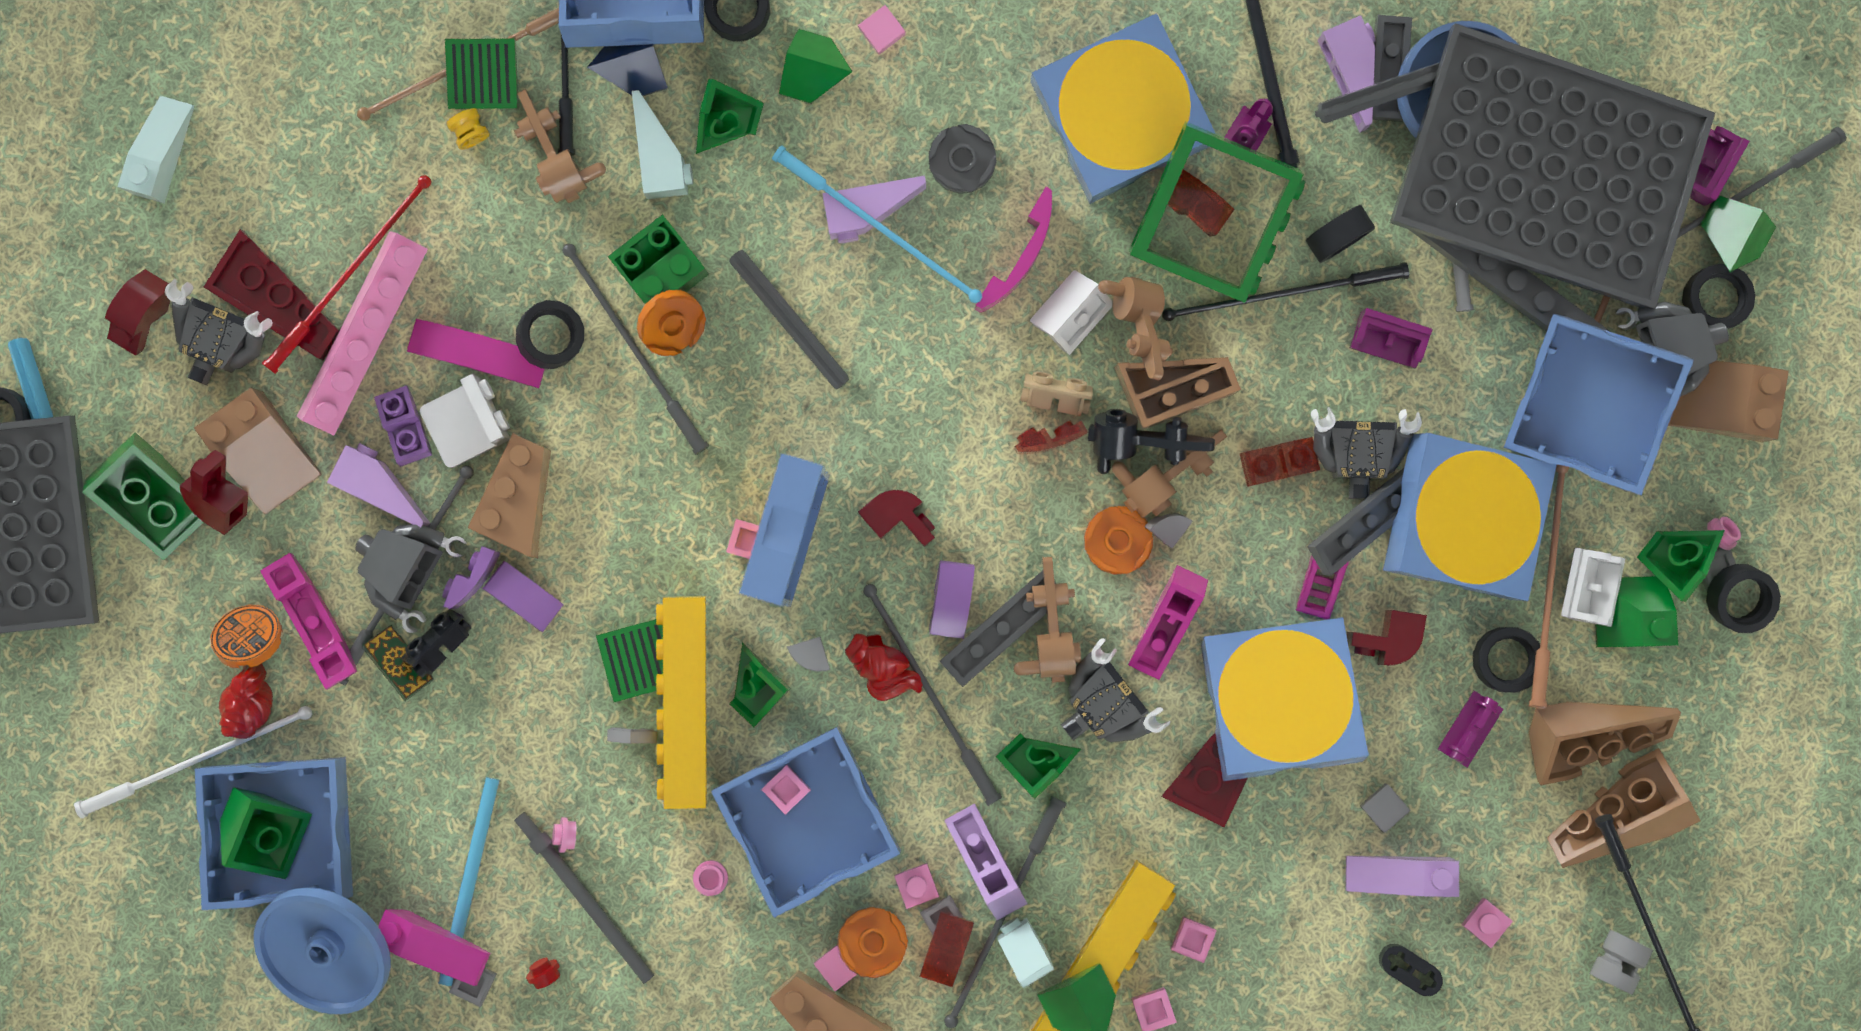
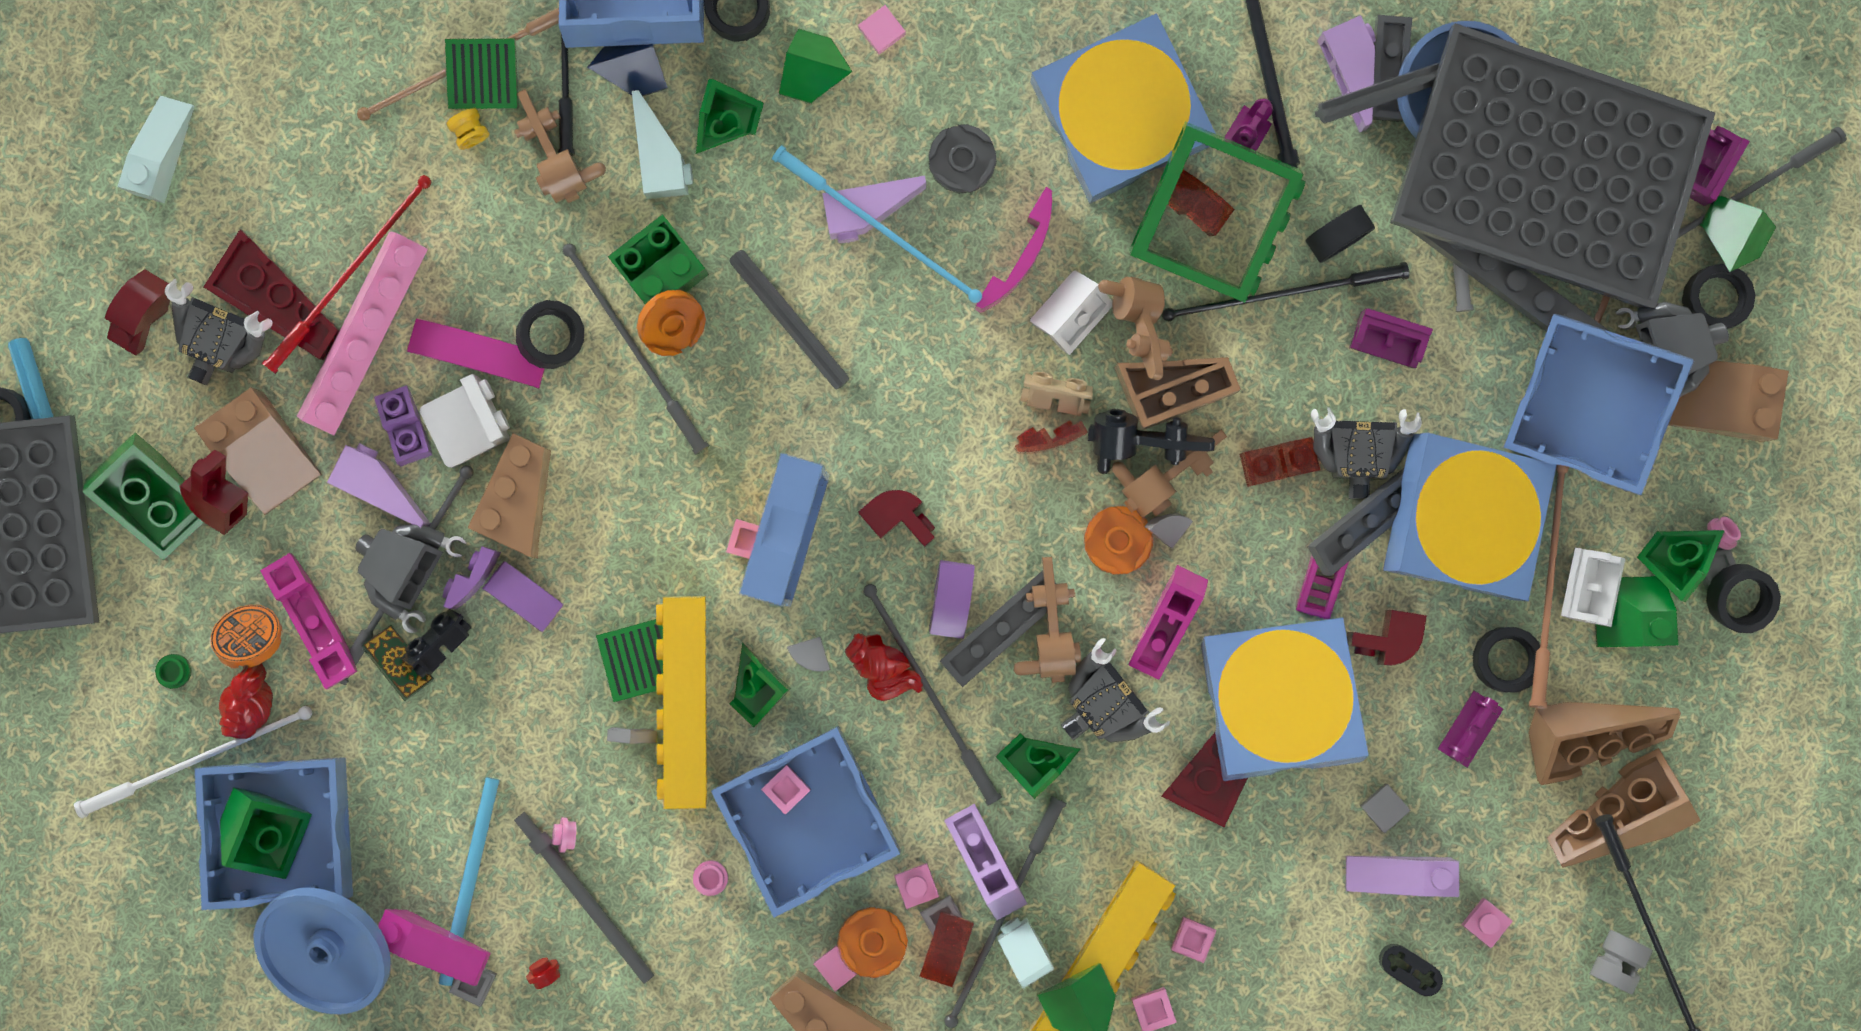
none -> green plate [155,654,192,689]

